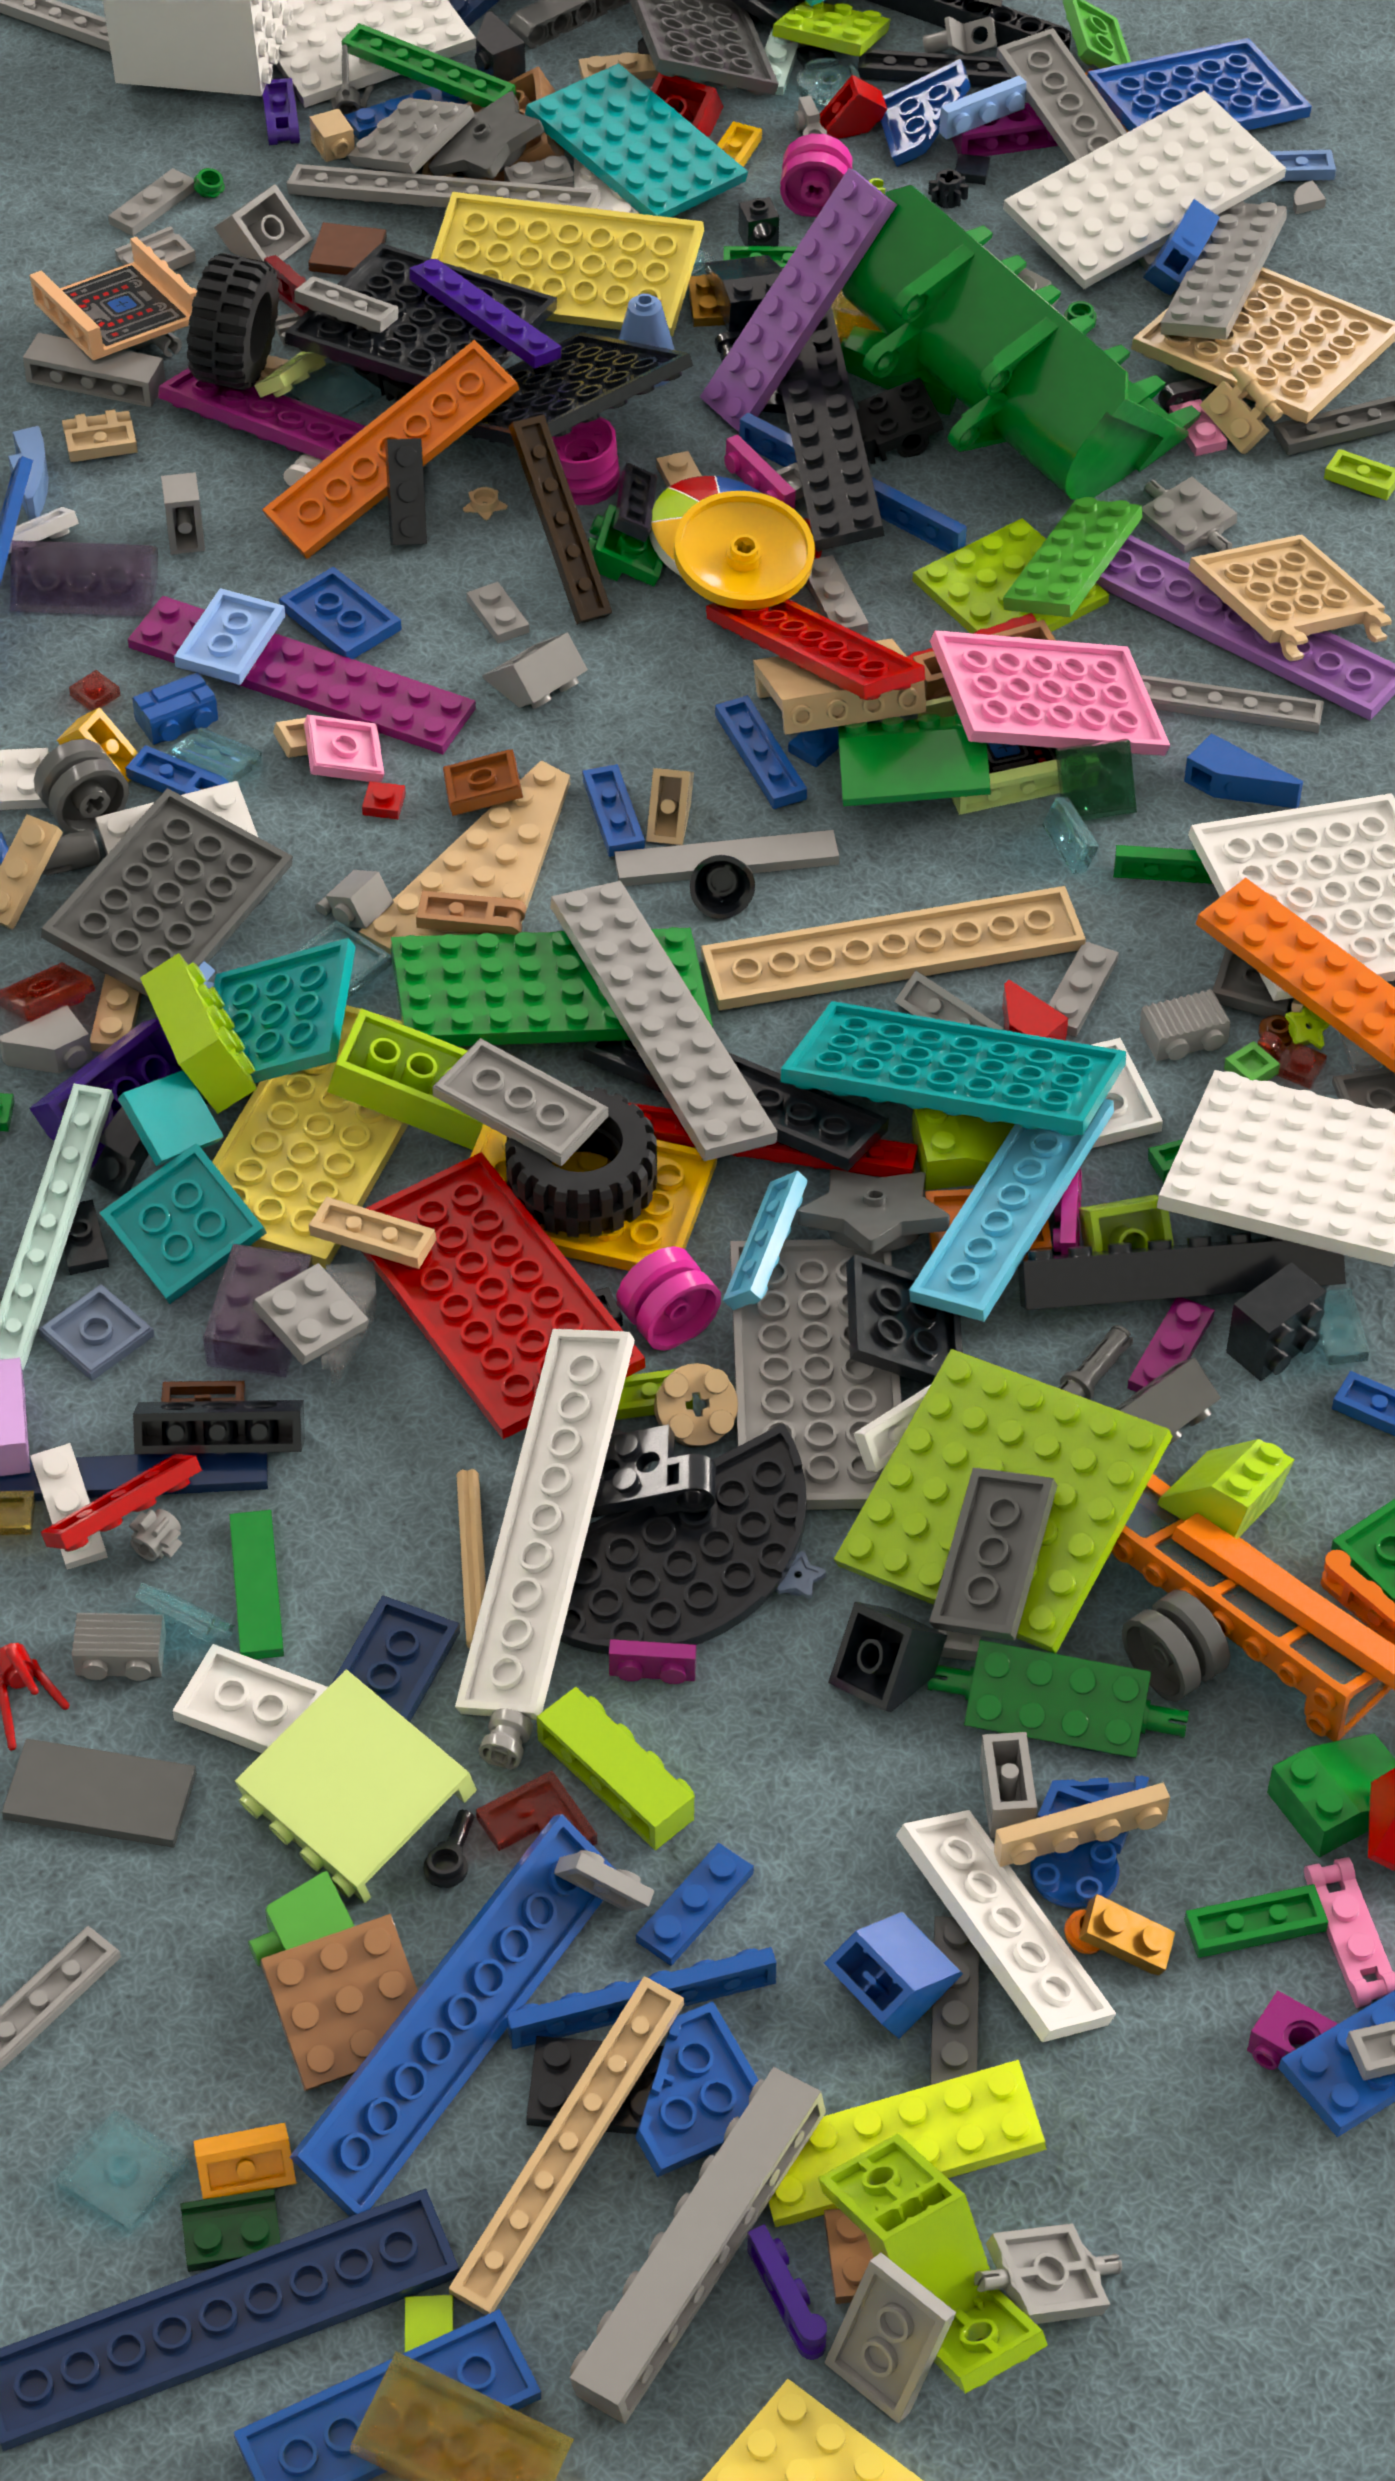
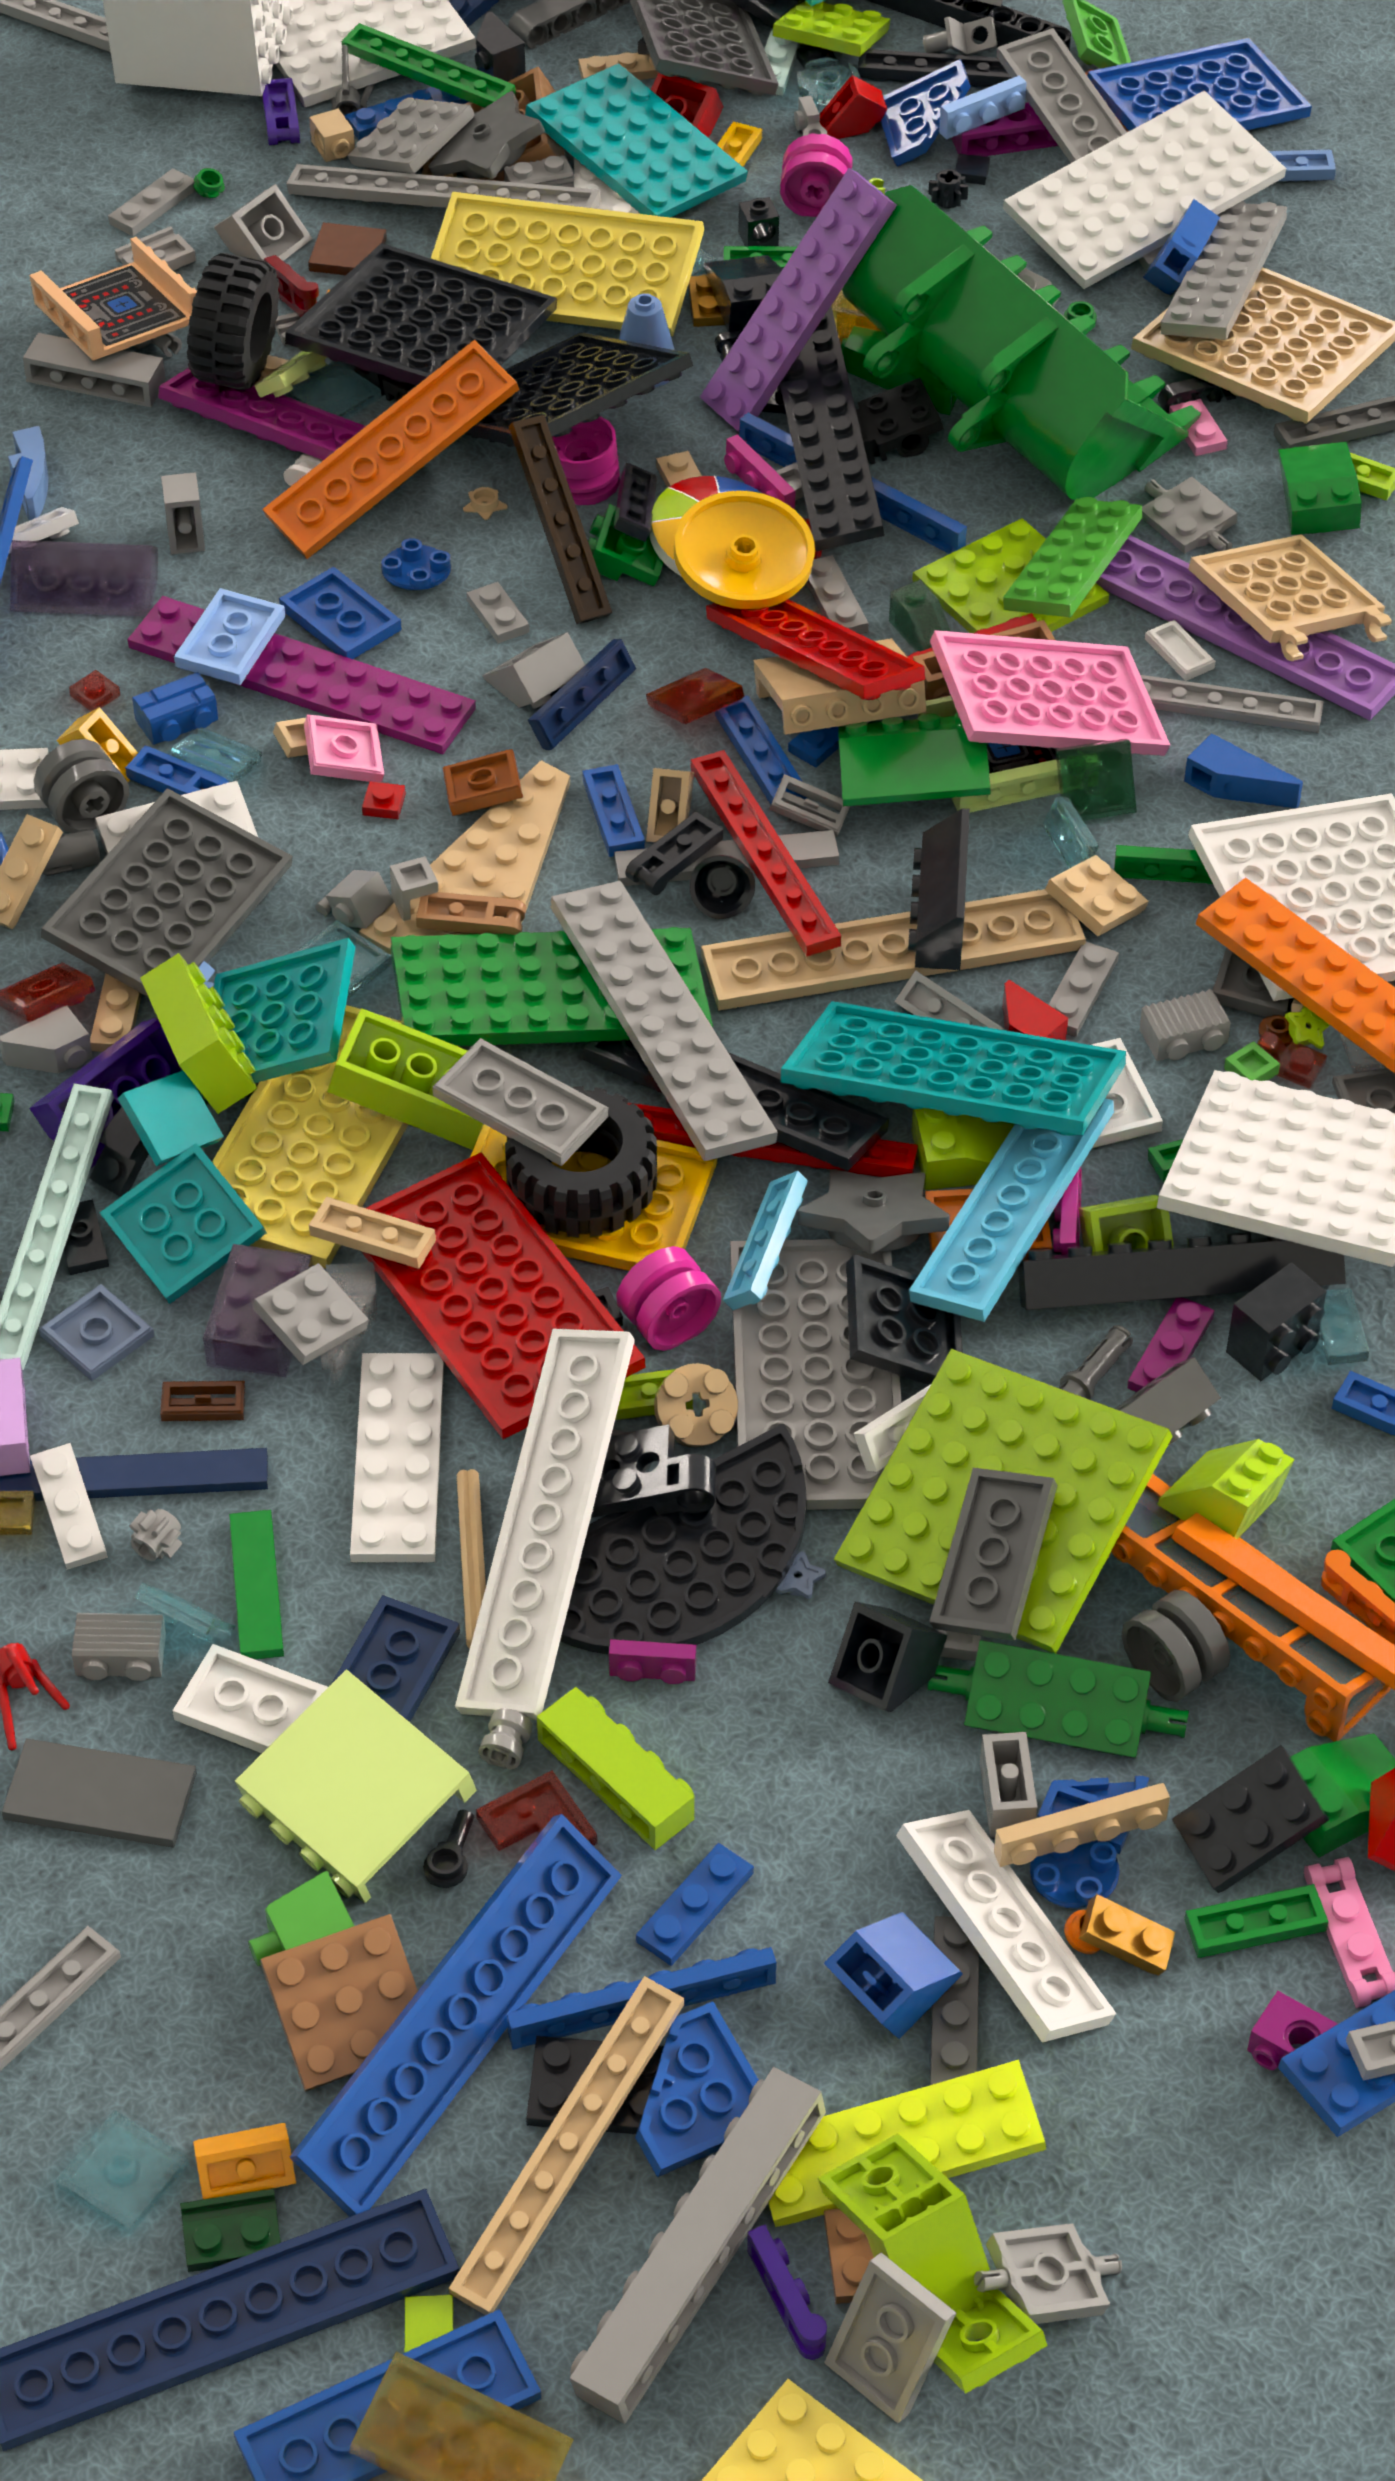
red plate [40,1454,202,1552] -> none
tan plate [62,409,138,462] -> none
black brick [133,1400,305,1454] -> none
light grey plate [295,276,398,333] -> none
black plate [385,438,427,545] -> none
dark purple plate [409,259,561,368] -> none
light grey plate [554,1850,655,1912] -> none
tan plate [1200,364,1283,454] -> none
light grey tile [1293,180,1326,214] -> none
none -> white plate [350,1353,444,1562]
none -> blue dish [381,538,451,590]
none -> light grey panel [390,856,438,921]
none -> dark blue tile [528,639,636,750]
none -> black plate [625,812,723,895]
none -> clear red plate [646,668,745,725]
none -> red plate [691,750,841,957]
none -> light grey tile [769,774,850,837]
none -> clear green slope [889,580,951,652]
none -> black slope [908,808,970,970]
none -> tan plate [1045,855,1149,936]
none -> white tile [1145,620,1216,681]
none -> black plate [1172,1745,1330,1893]
none -> green slope [1278,442,1362,535]

